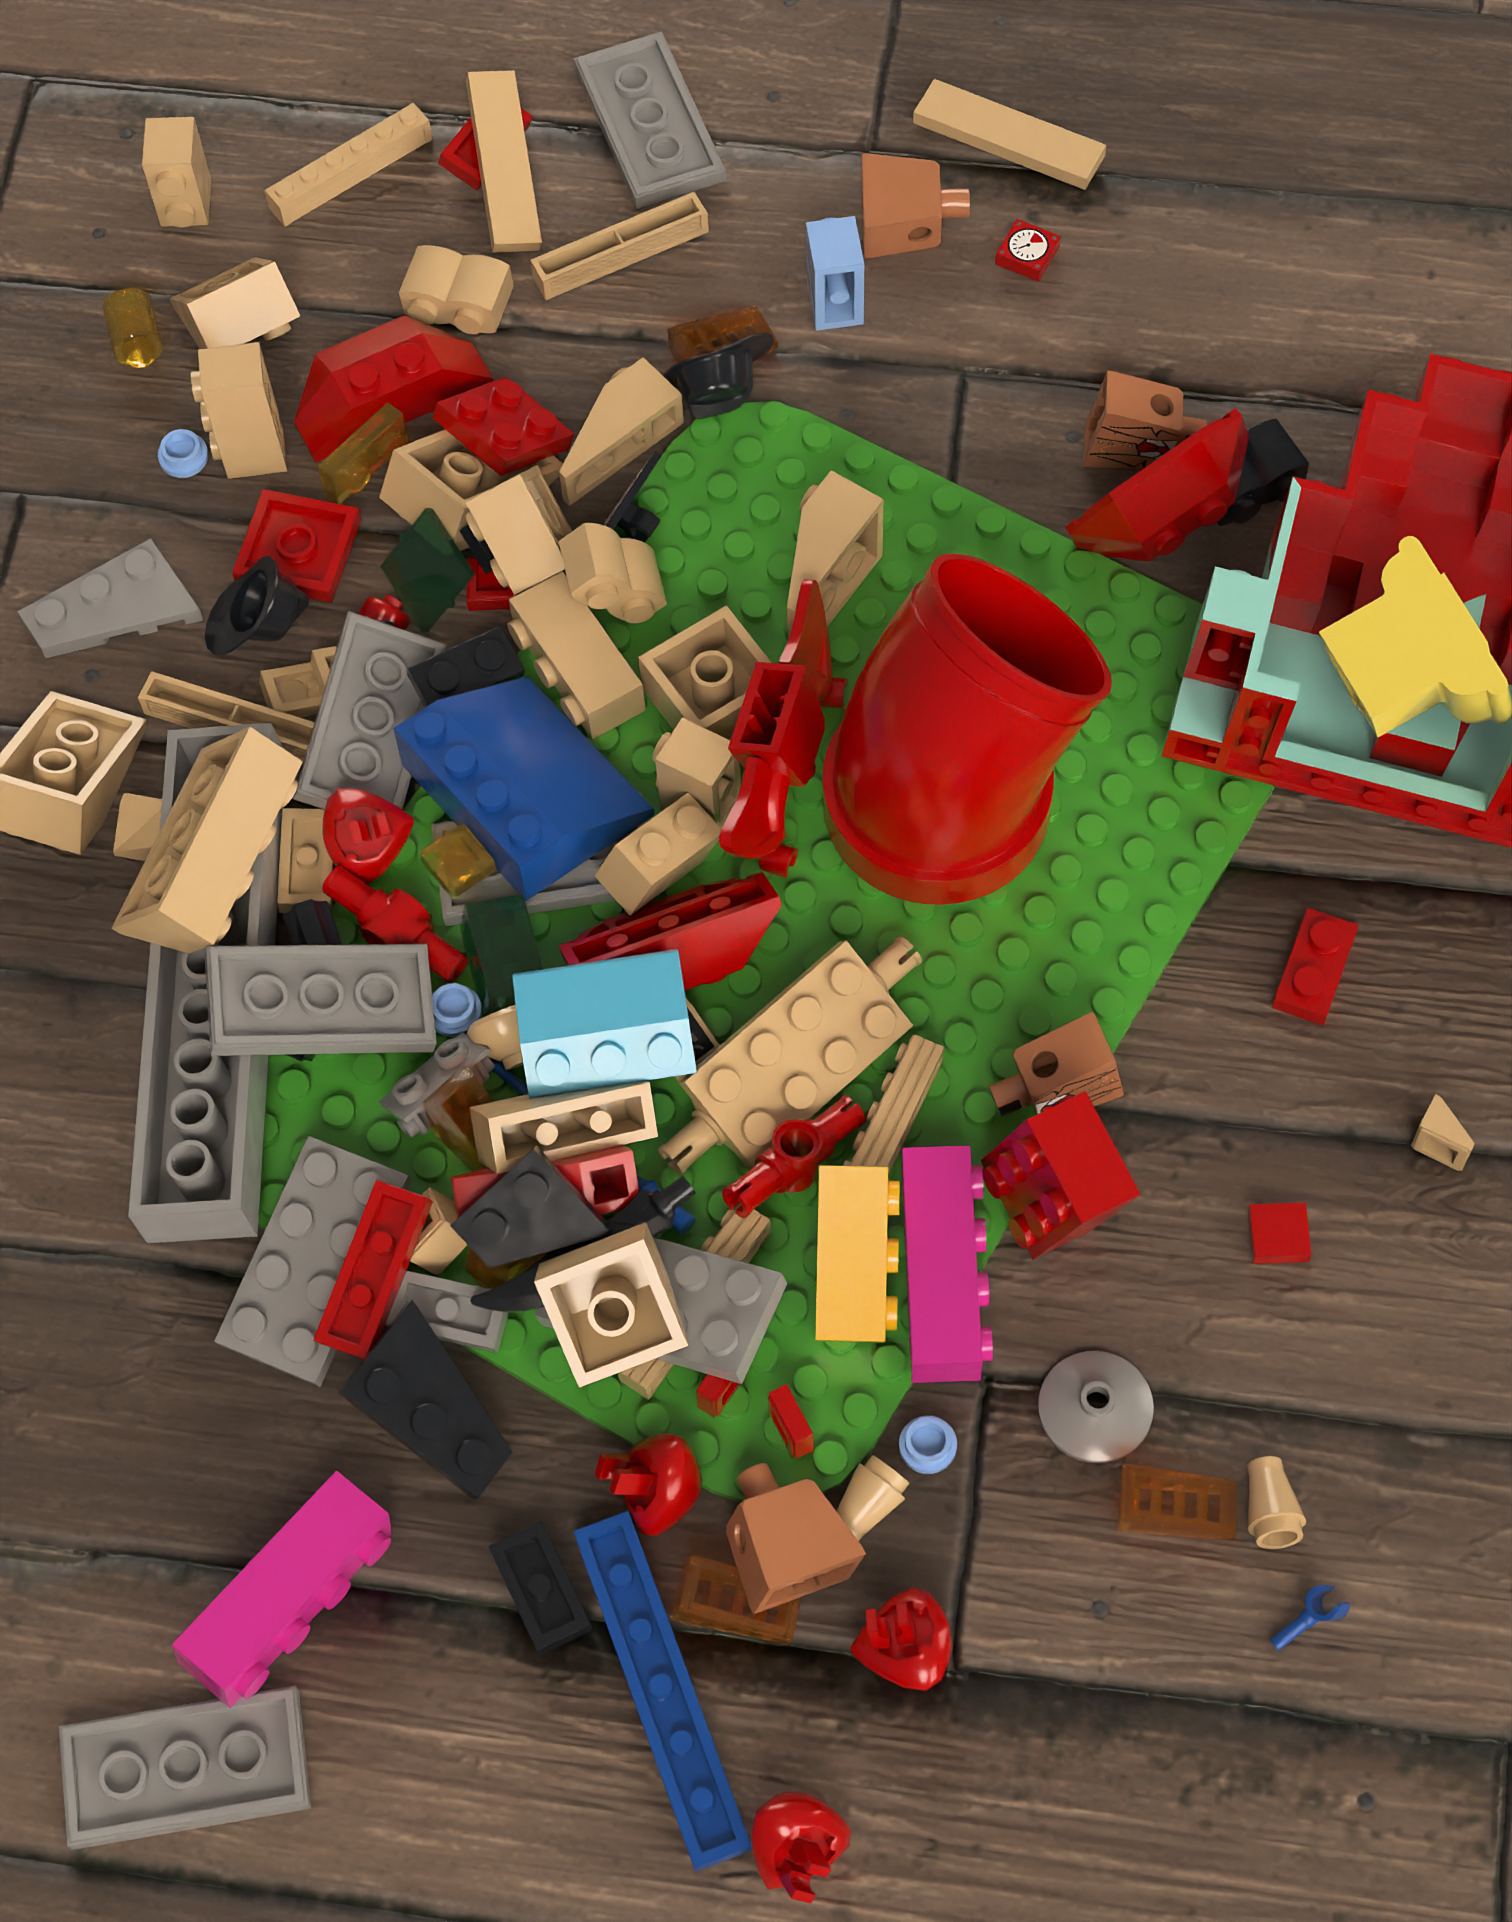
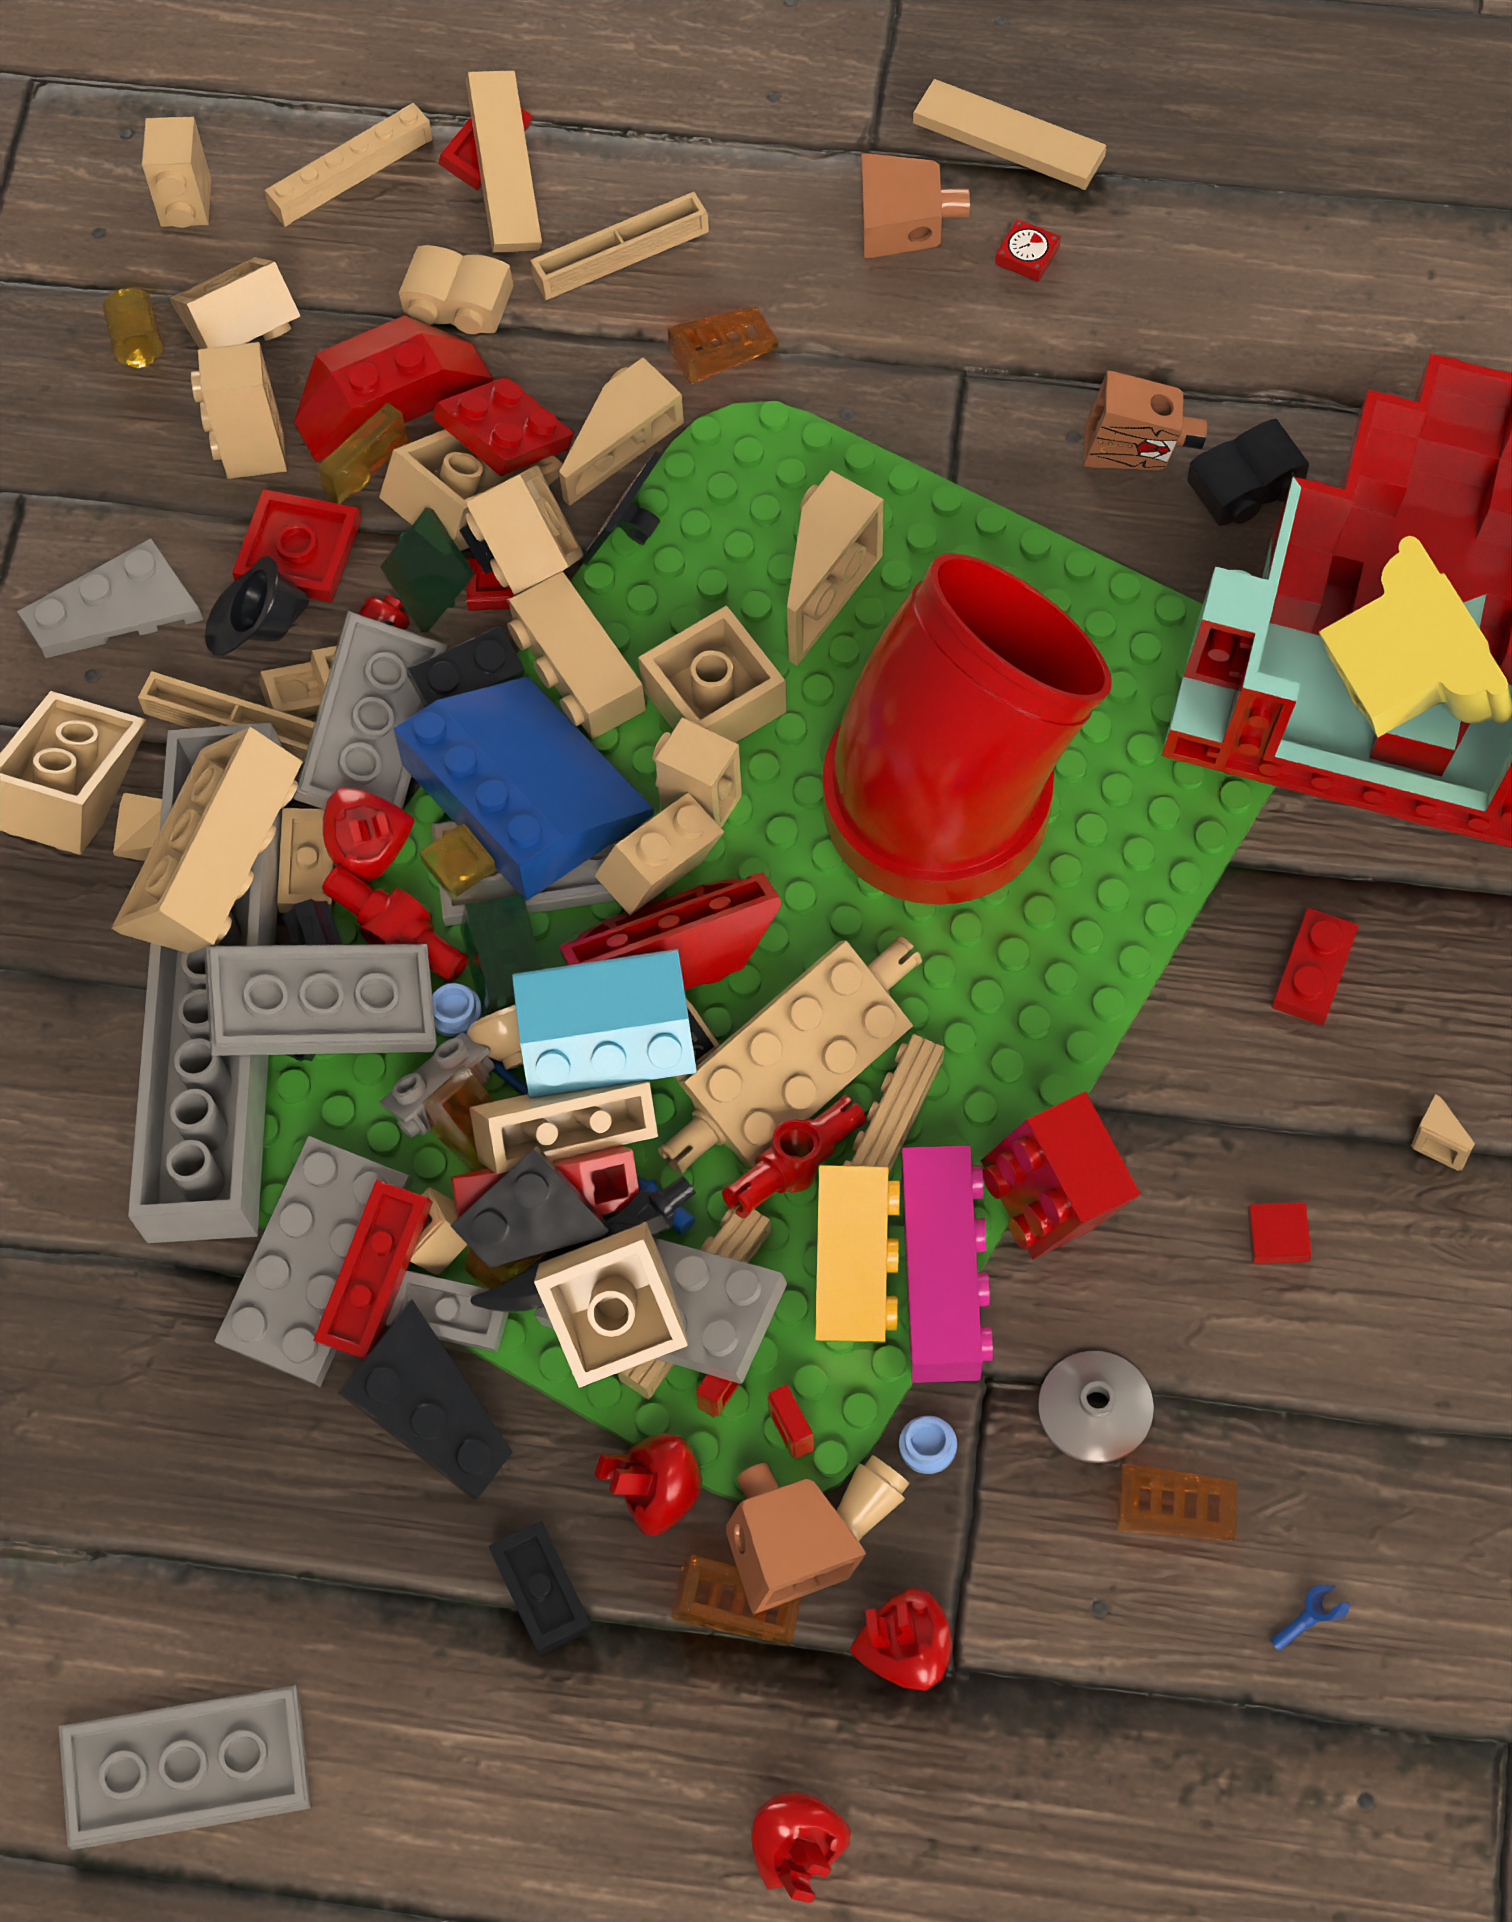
light blue plate [158,429,209,478] -> none
dark pink brick [172,1470,392,1708] -> none
tan brick [559,523,667,623] -> none
blue plate [573,1511,752,1873] -> none
light grey tile [574,31,726,209] -> none
black piece [663,333,774,419] -> none
red torso [719,579,848,878] -> none
light blue brick [806,216,864,331] -> none
nougat torso [989,1011,1124,1117] -> none
red wedge [1065,408,1249,562] -> none
tan cone [1247,1456,1306,1549] -> none

